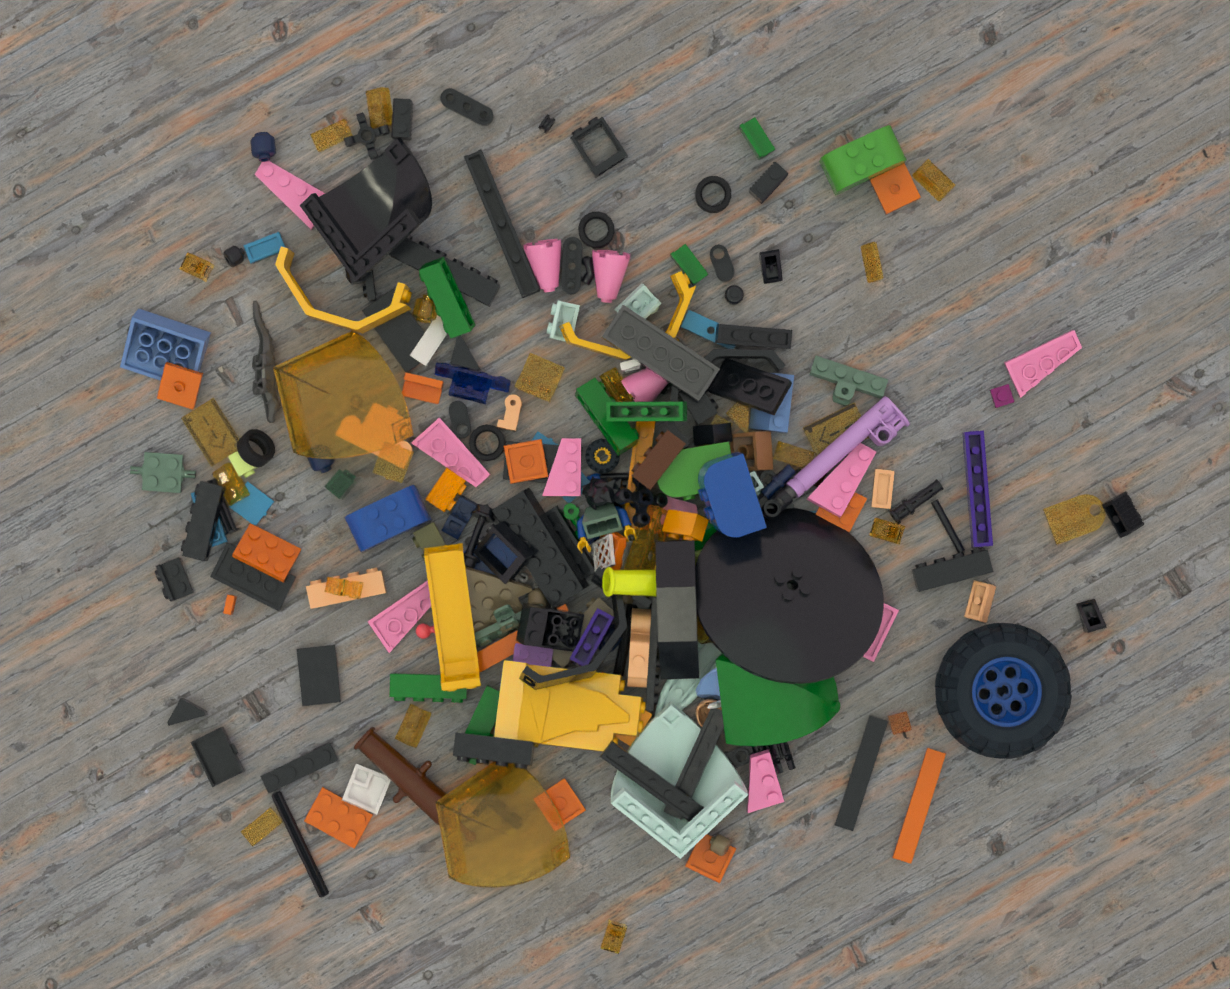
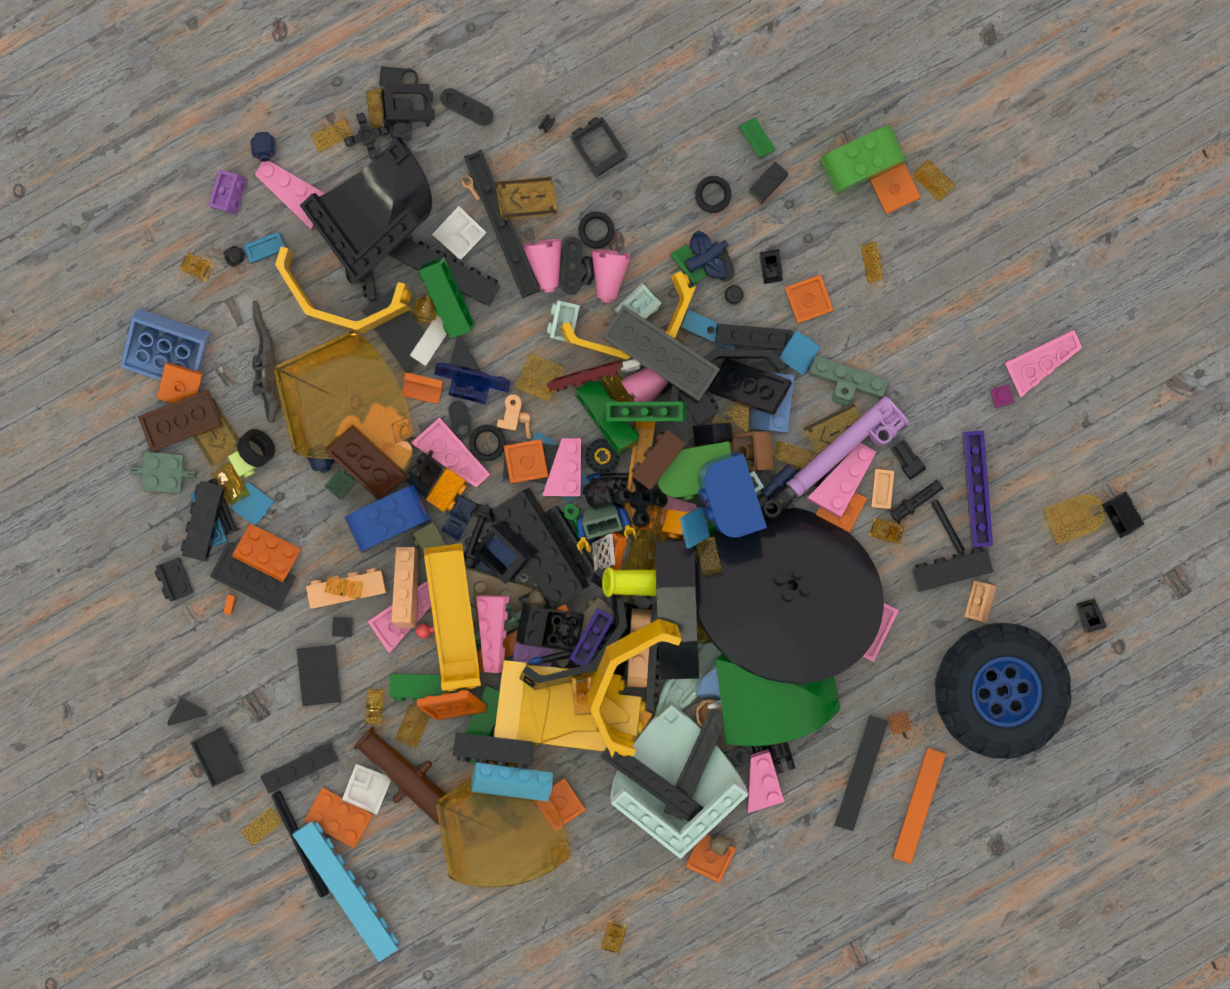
none -> reddish brown tile [138,389,222,452]
none -> medium lavender bracket [208,170,247,215]
none -> medium azure brick [293,819,399,962]
none -> reddish brown tile [325,425,407,500]
none -> black plate [332,617,353,637]
none -> clear yellow leg [364,688,384,725]
none -> black piece [379,66,419,86]
none -> black panel [381,84,435,127]
none -> light nougat brick [392,547,420,628]
none -> black bracket [406,450,442,496]
none -> orange plate [417,690,487,720]
none -> white plate [432,206,487,260]
none -> light nougat hand [461,174,480,200]
none -> medium azure brick [471,763,553,801]
none -> bright pink wing [476,595,509,673]
none -> clear yellow tile [496,176,558,220]
none -> light nougat hand [519,412,531,439]
none -> black piece [528,651,573,665]
none -> dark red plate [547,359,624,392]
none -> clear yellow slope [571,676,592,715]
none -> yellow panel [587,619,682,757]
none -> dark azure piece [680,507,710,548]
none -> dark blue plant [684,231,729,279]
none -> clear yellow tile [696,537,722,576]
none -> dark azure piece [779,330,821,375]
none -> orange plate [784,274,834,324]
none -> black piece [891,440,926,480]

